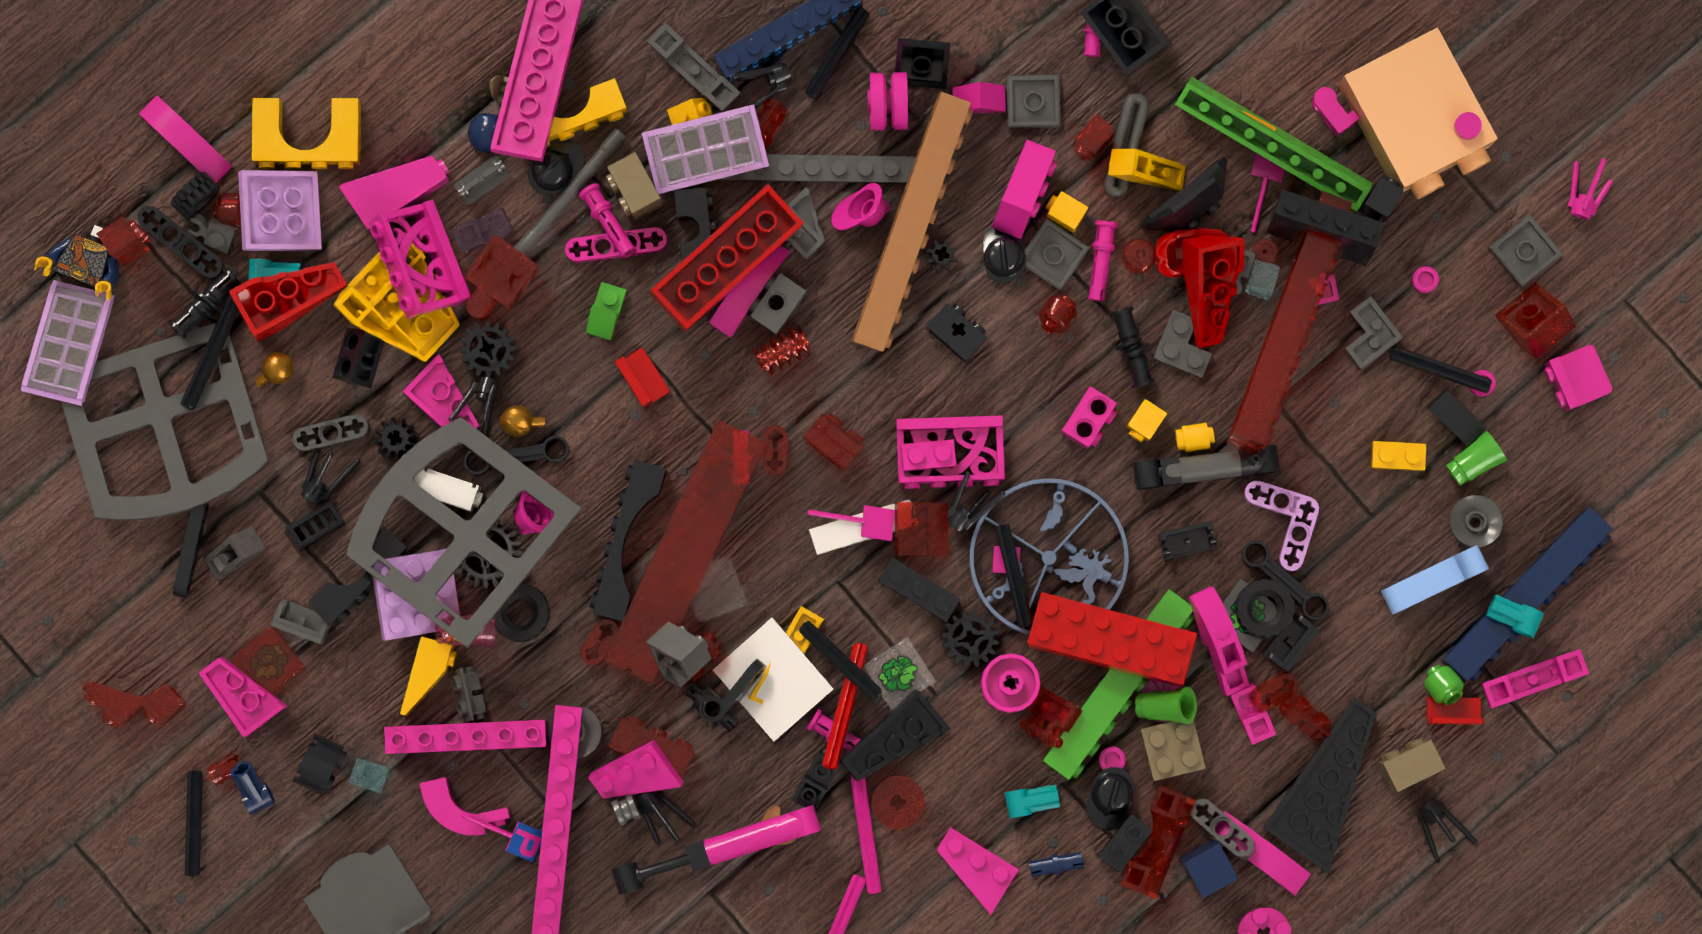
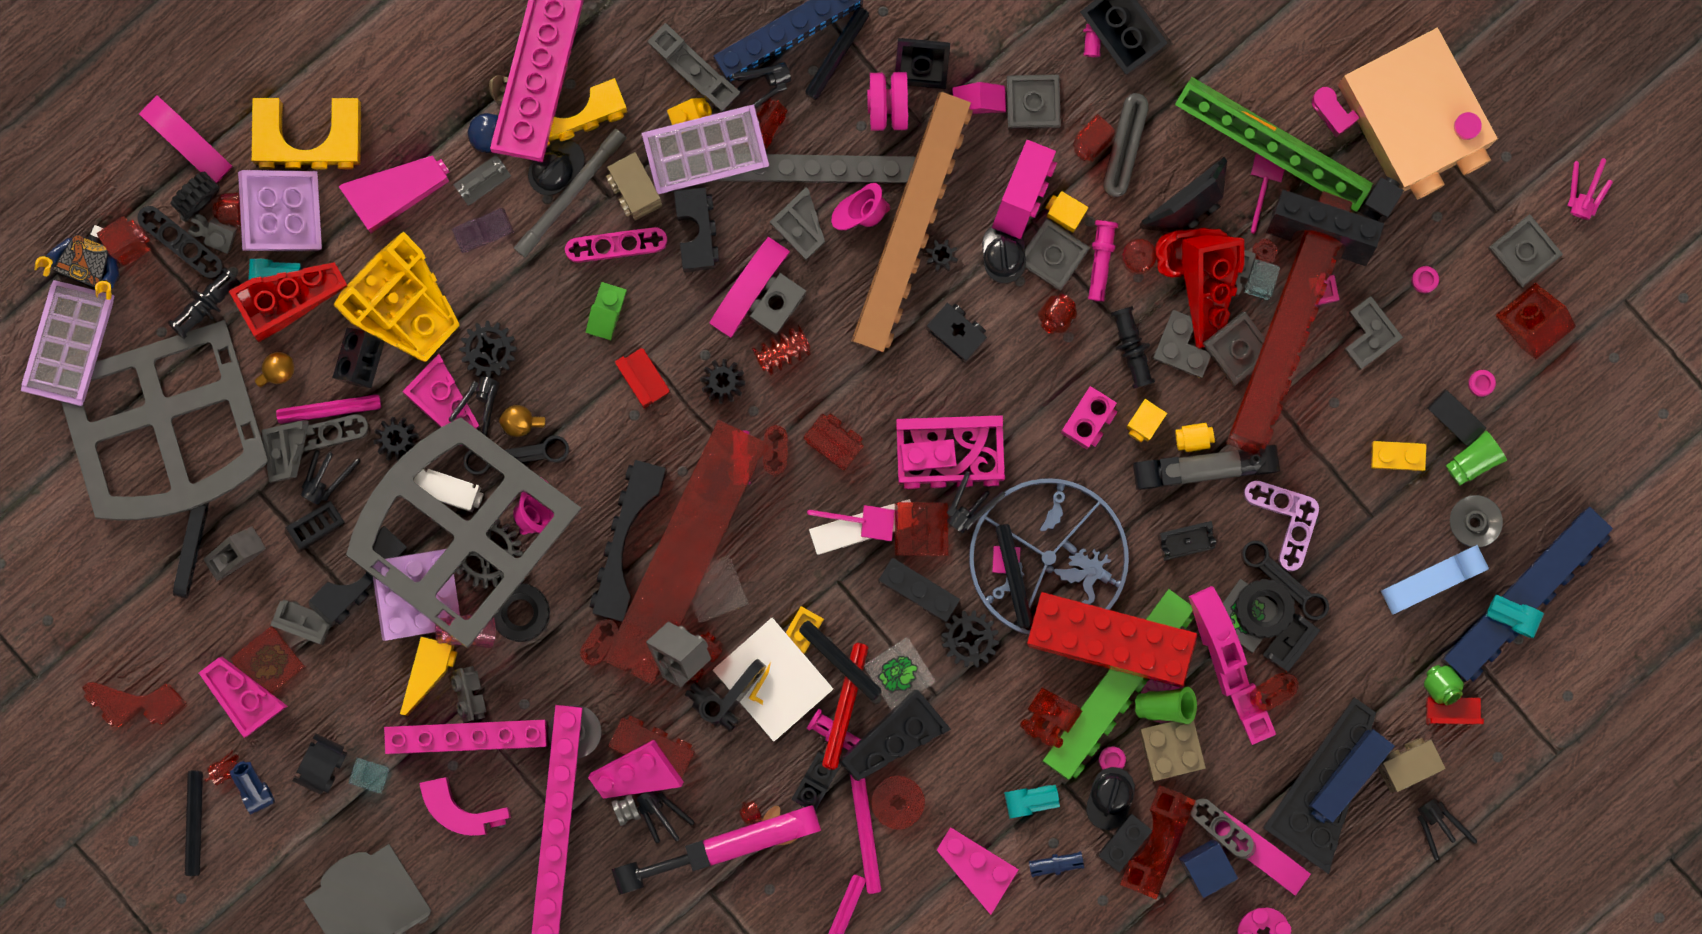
black axle [181,288,239,410] -> none
dark pink fence [369,200,471,319] -> none
piece [462,813,542,862] -> none
clear red brick [464,235,540,320] -> none
dark pink pin [579,183,636,259] -> none
red brick [649,184,804,333] -> none
dark pink wheel [980,653,1040,713] -> none
yellow slope [1108,149,1186,191] -> none
clear red hinge [1279,691,1331,741] -> none
black axle [1390,346,1492,393] -> none
dark pink slope [1481,649,1589,709] -> none
dark pink bracket [1544,345,1612,412] -> none
none -> dark grey wing [262,420,309,482]
none -> dark pink axle [276,395,381,424]
none -> black gear [700,359,745,404]
none -> clear red plate [739,801,762,825]
none -> dark grey tile [1203,312,1276,386]
none -> dark blue slope [1308,729,1395,824]

